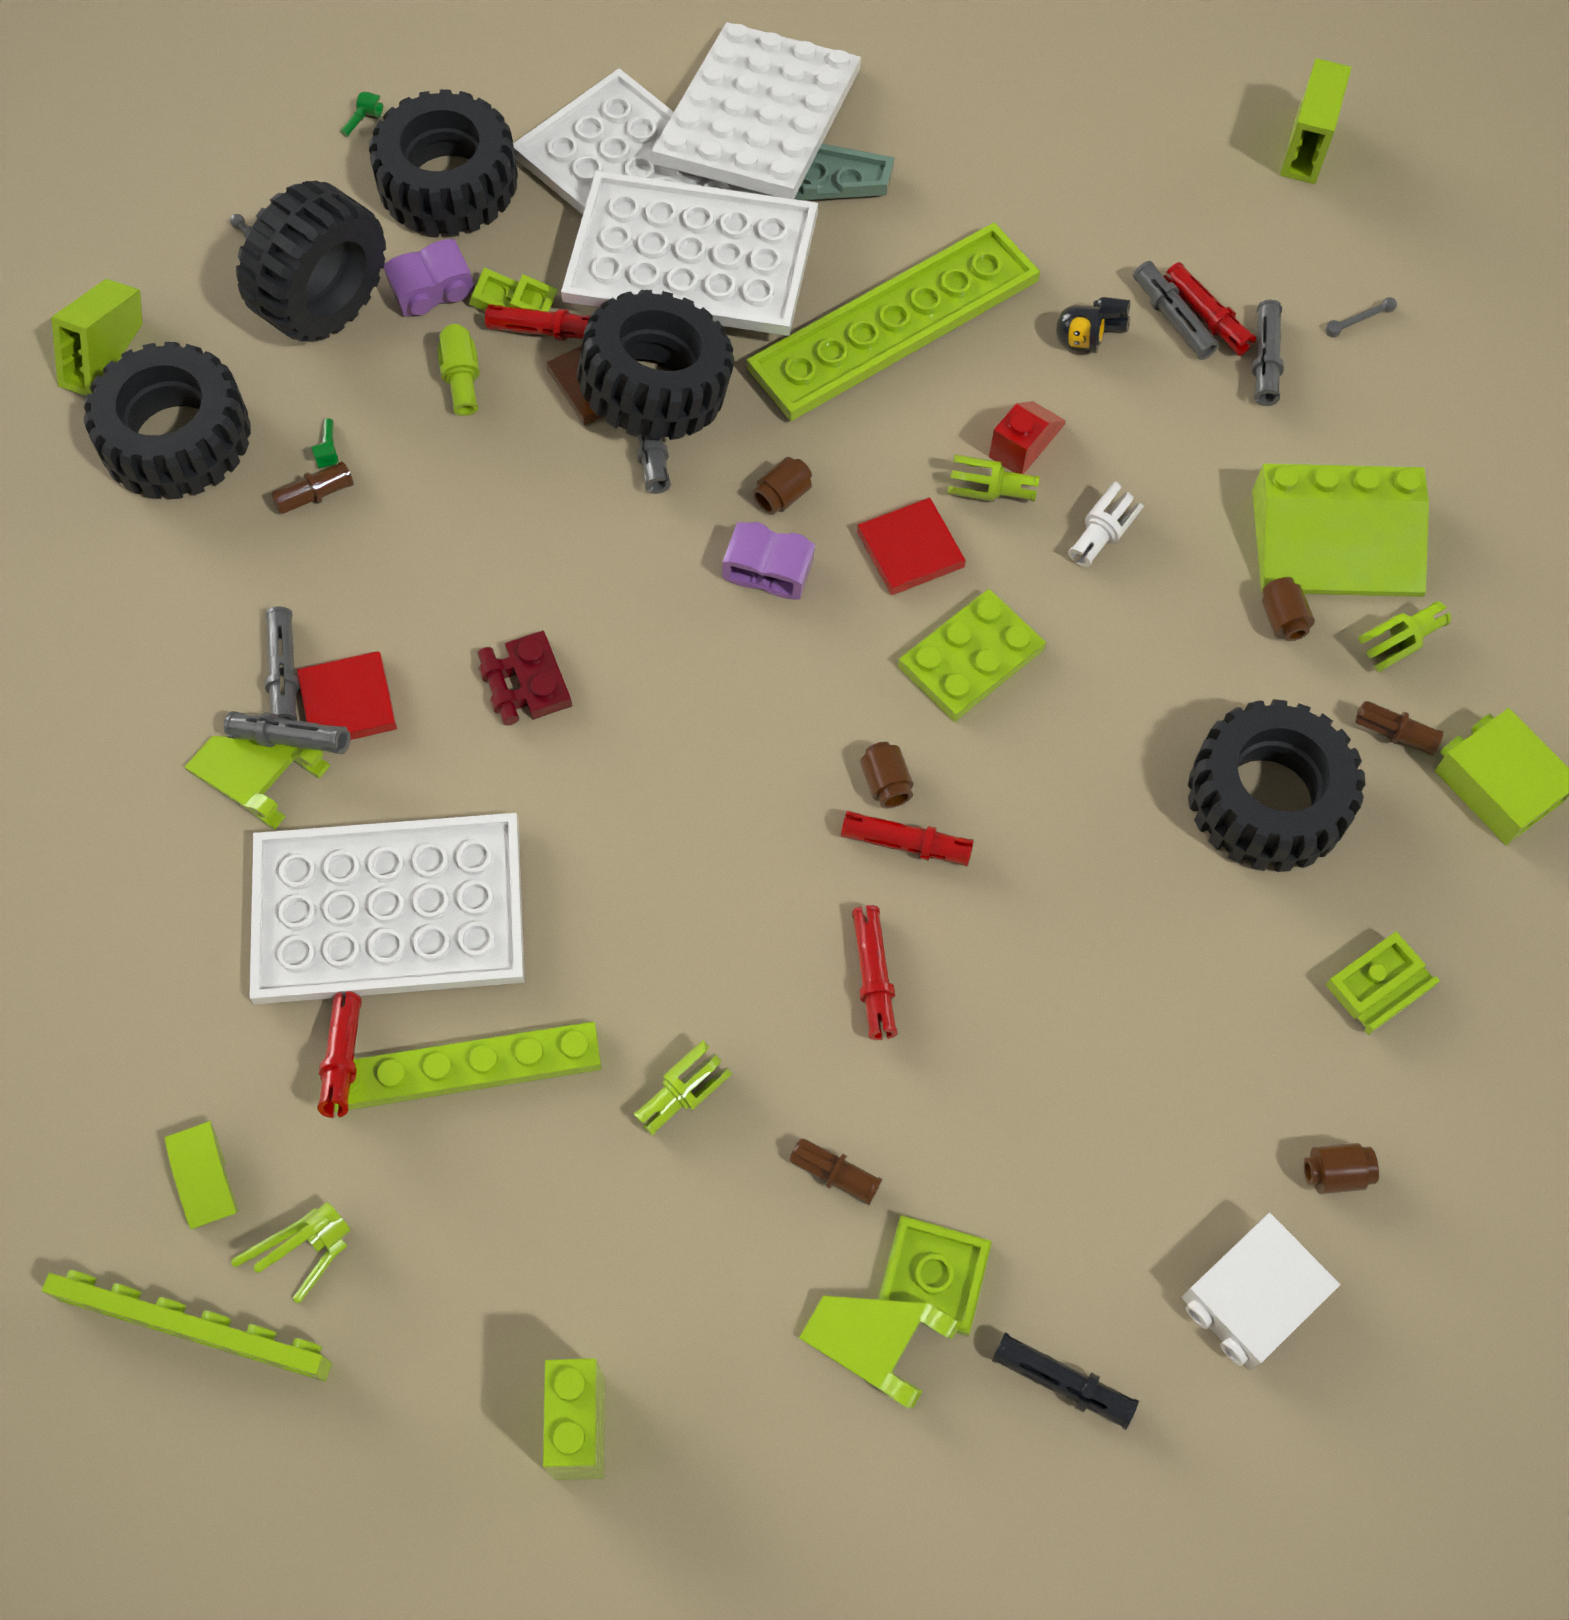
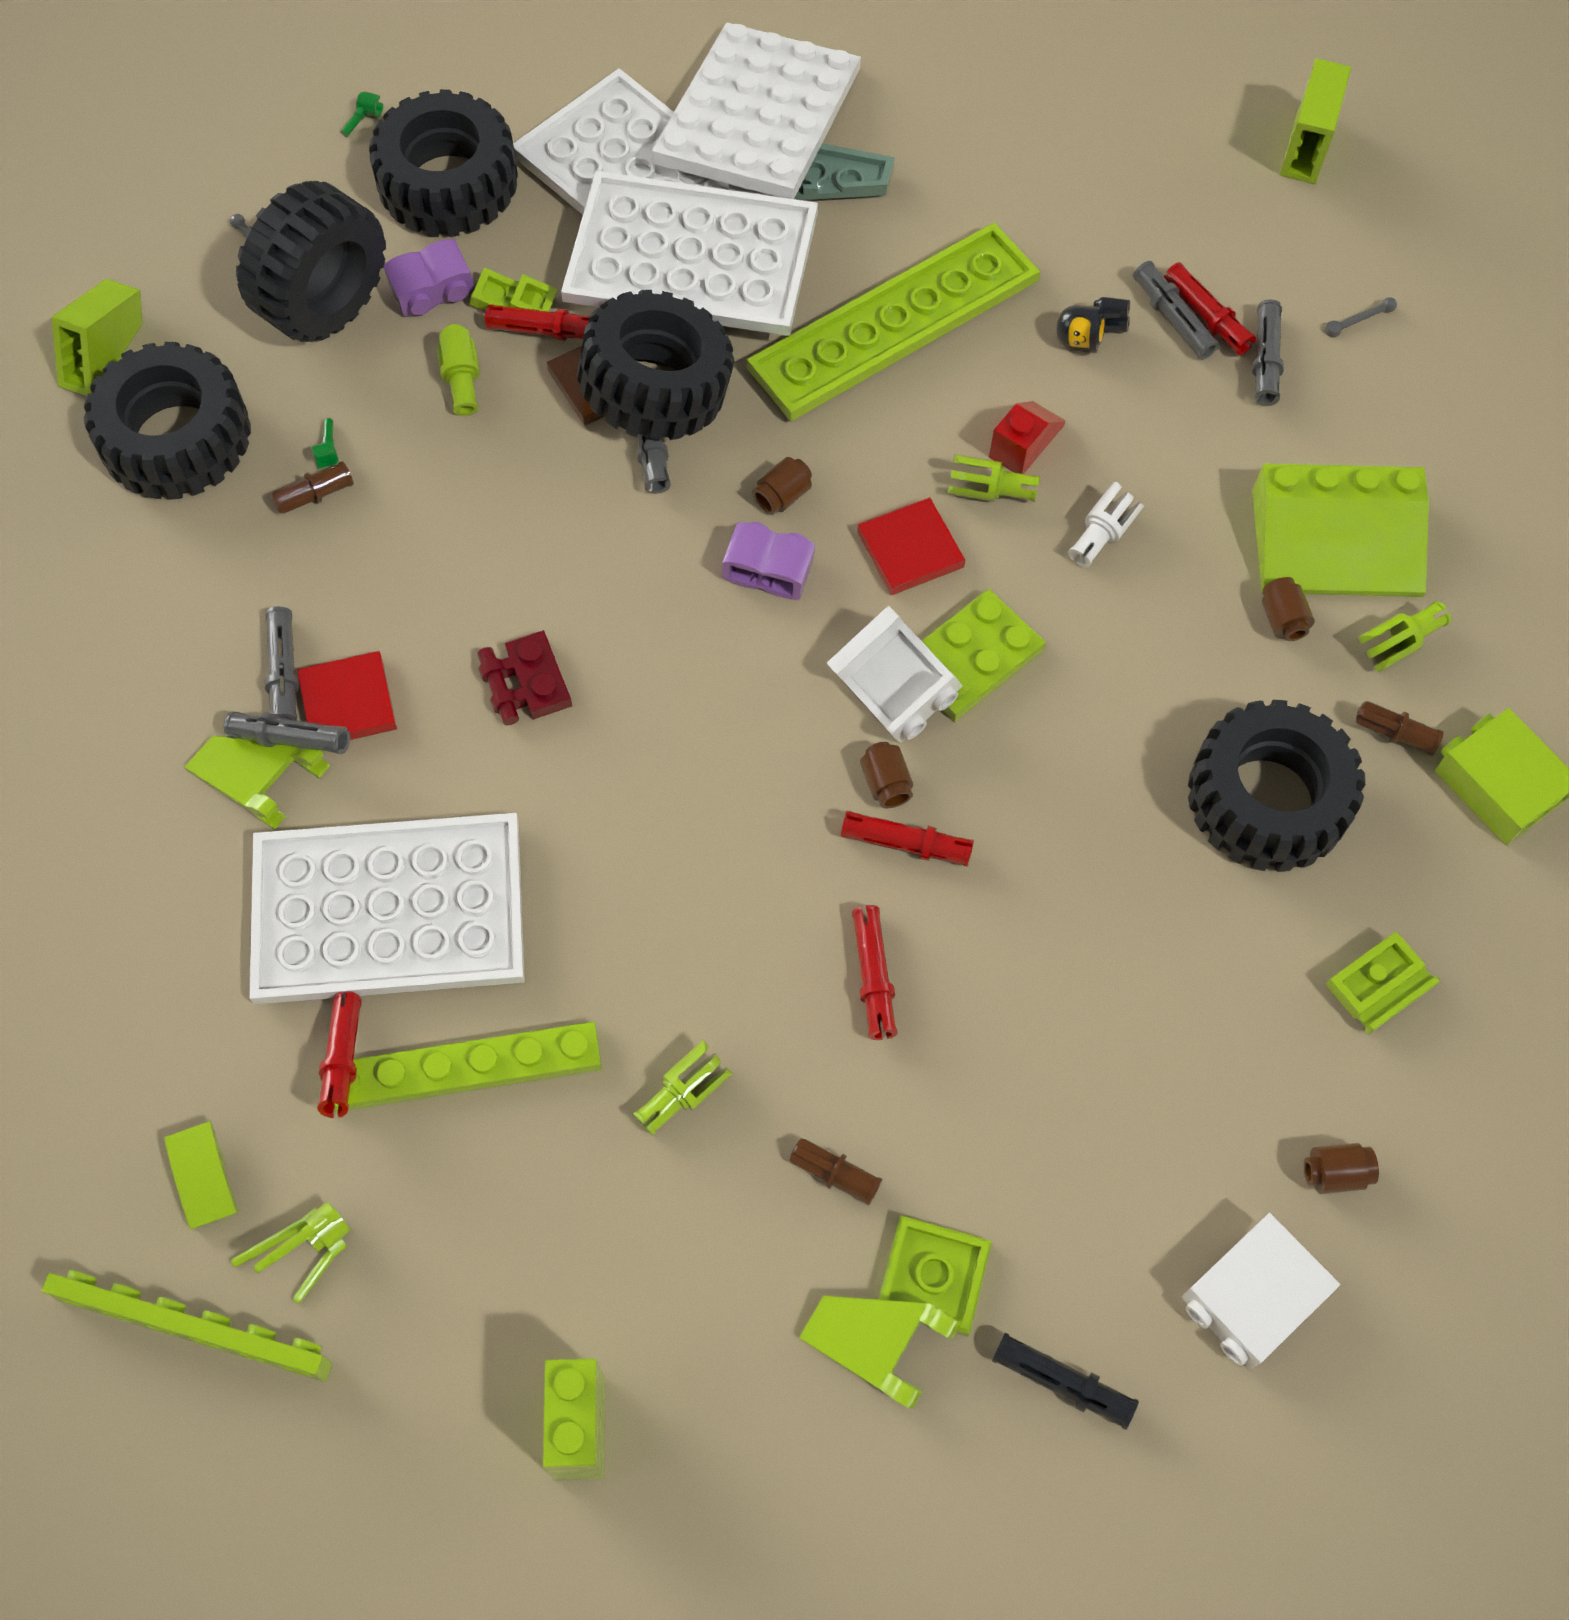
none -> white panel [827,605,963,743]

